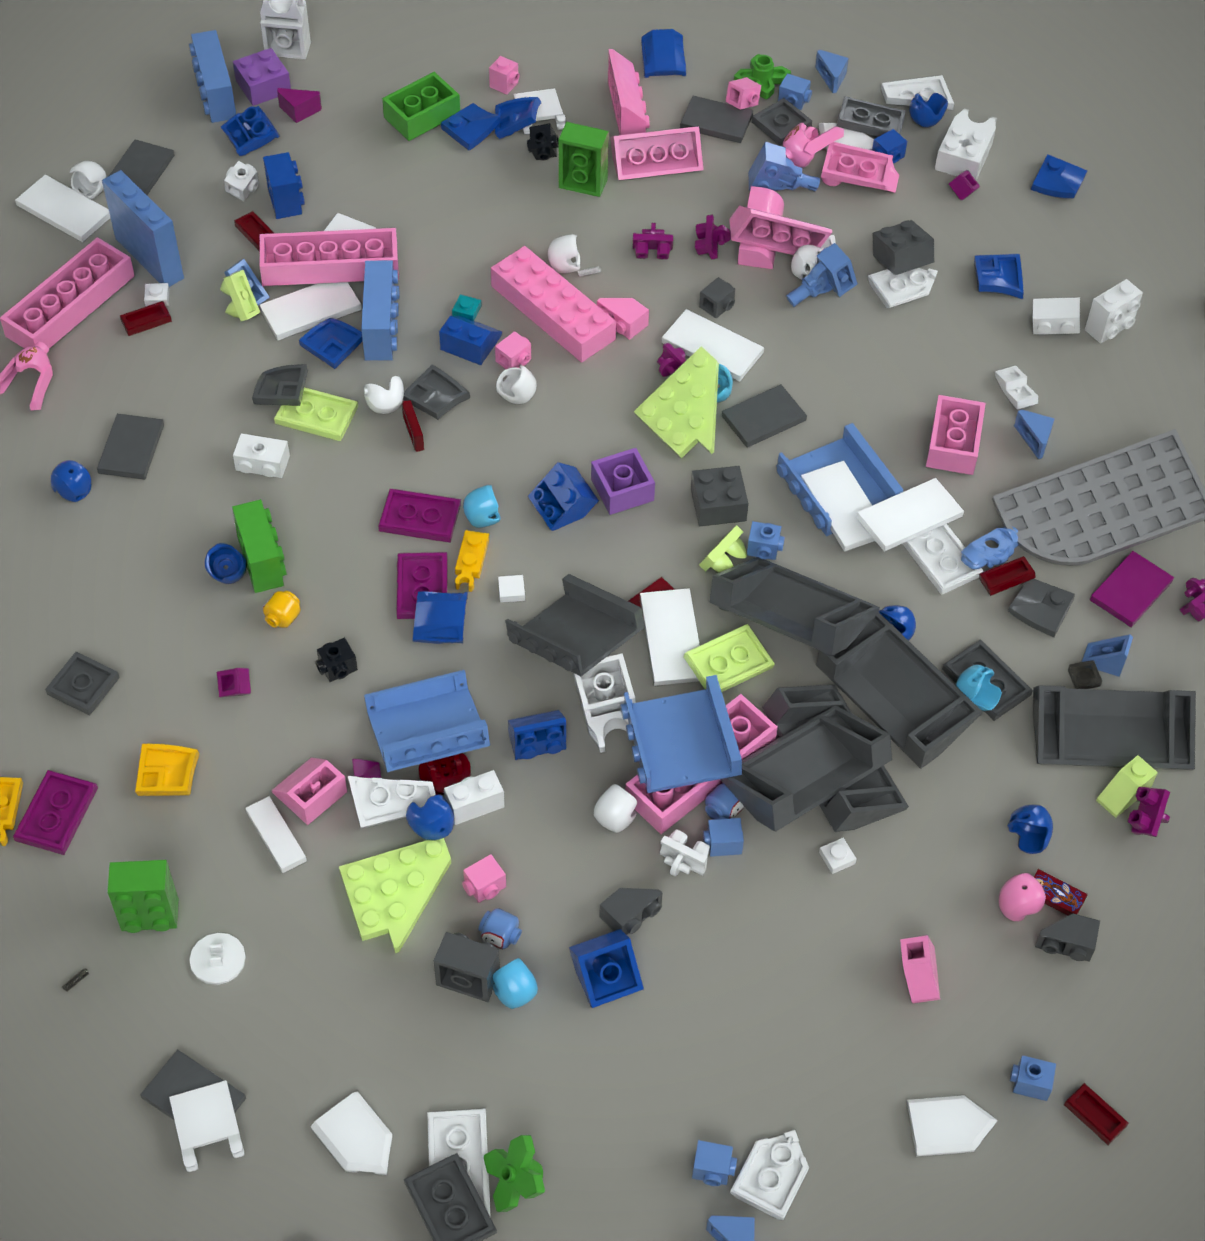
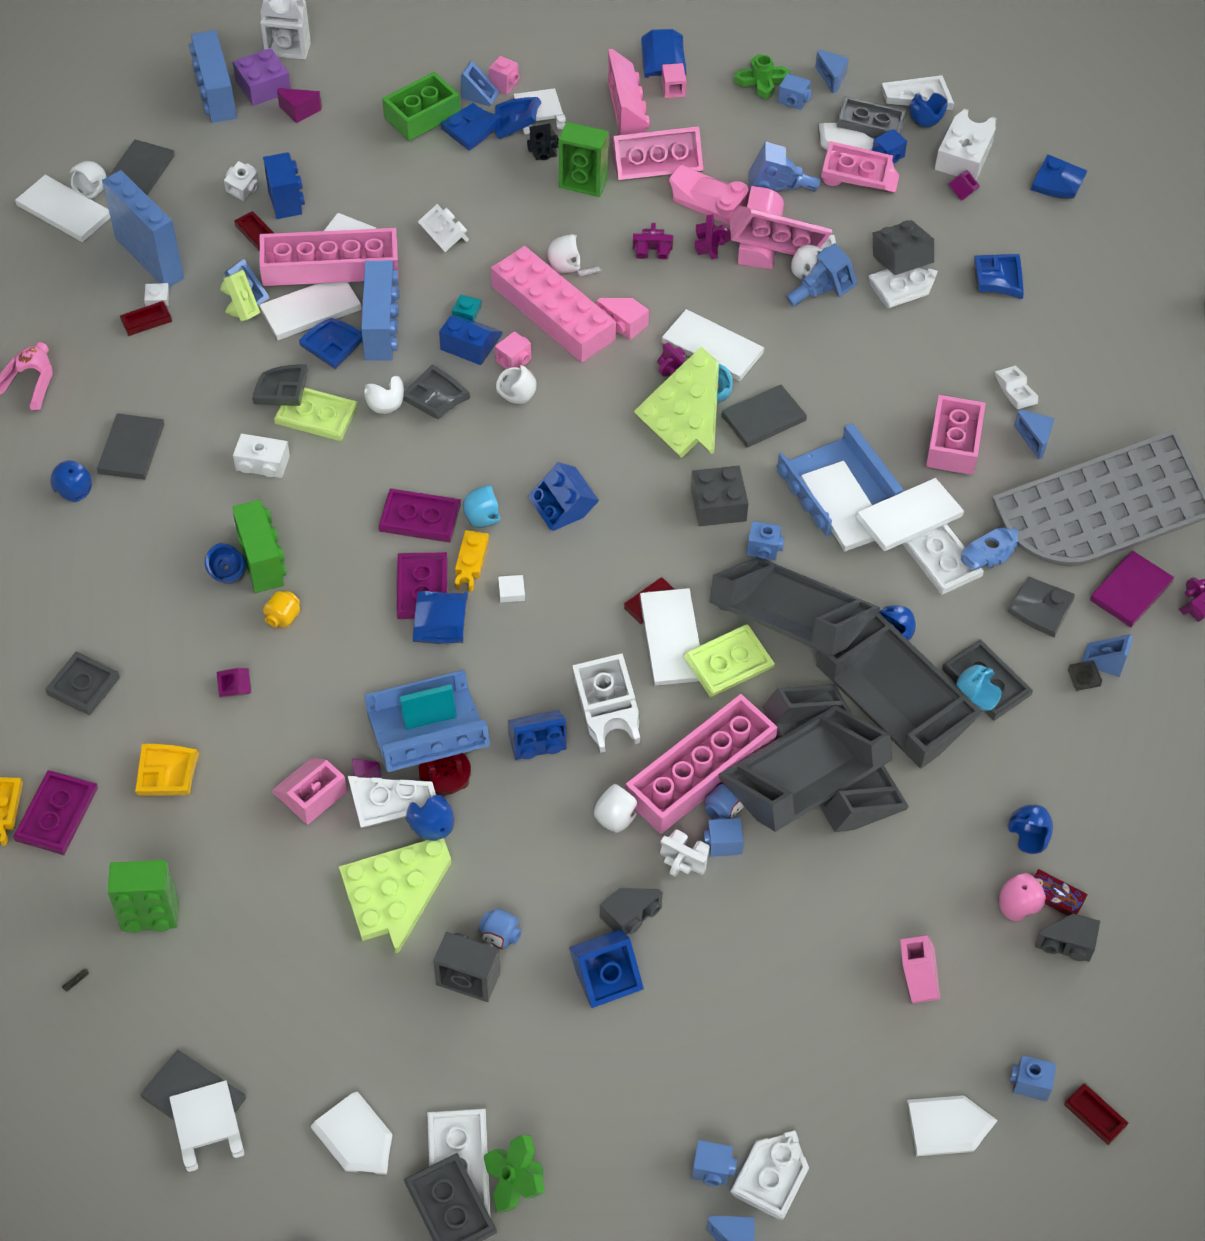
bright pink brick [0,237,135,348] -> none
white piece [189,933,246,985] -> none
blue slope [221,106,280,156] -> none
white tile [245,796,307,873] -> none
black brick [315,637,358,682] -> none
dark red tile [402,400,424,452] -> none
white brick [444,770,505,825] -> none
bright pink brick [462,854,506,903] -> none
medium azure helmet [492,958,538,1009] -> none
dark grey panel [505,574,645,677] -> none
medium lavender brick [591,448,655,515] -> none
medium blue panel [620,675,742,793] -> none
dark grey tile [680,96,753,143] -> none
dark grey brick [699,277,735,318] -> none
yellowish green tile [699,525,747,573] -> none
bright pink brick [726,77,761,110] -> none
dark grey plate [752,98,812,145] -> none
bright pink piece [783,123,844,168] -> none
white plate [819,838,857,874] -> none
dark red tile [979,556,1036,596] -> none
white brick [1033,297,1080,335] -> none
dark grey slope [1033,685,1196,769] -> none
white brick [1085,279,1143,344] -> none
yellowish green slope [1096,755,1158,818] -> none
magenta hips [1128,787,1170,837] -> none
none -> teal slope [397,684,457,730]
none -> white bracket [418,204,470,252]
none -> medium blue slope [461,61,500,106]
none -> bright pink brick [661,63,687,98]
none -> bright pink slope [669,165,750,226]

